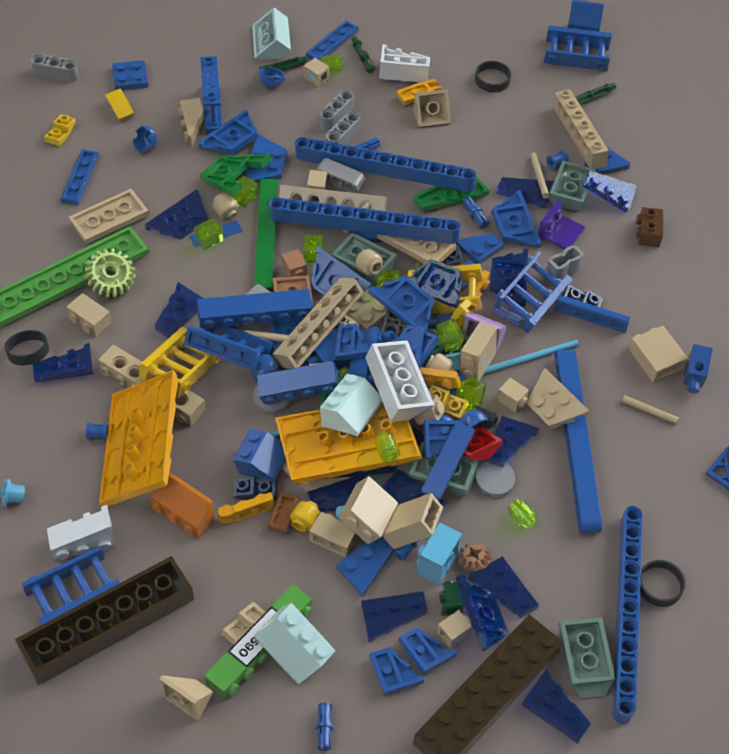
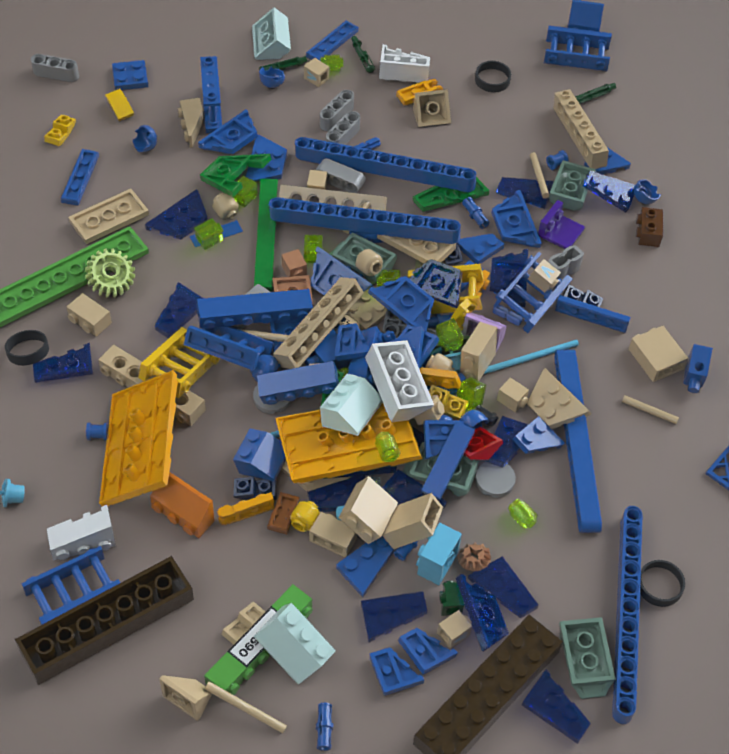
none -> tan bar [204,681,287,733]
none -> wing [512,416,565,454]
none -> tan brick [528,259,561,293]
none -> blue hair [634,179,661,205]

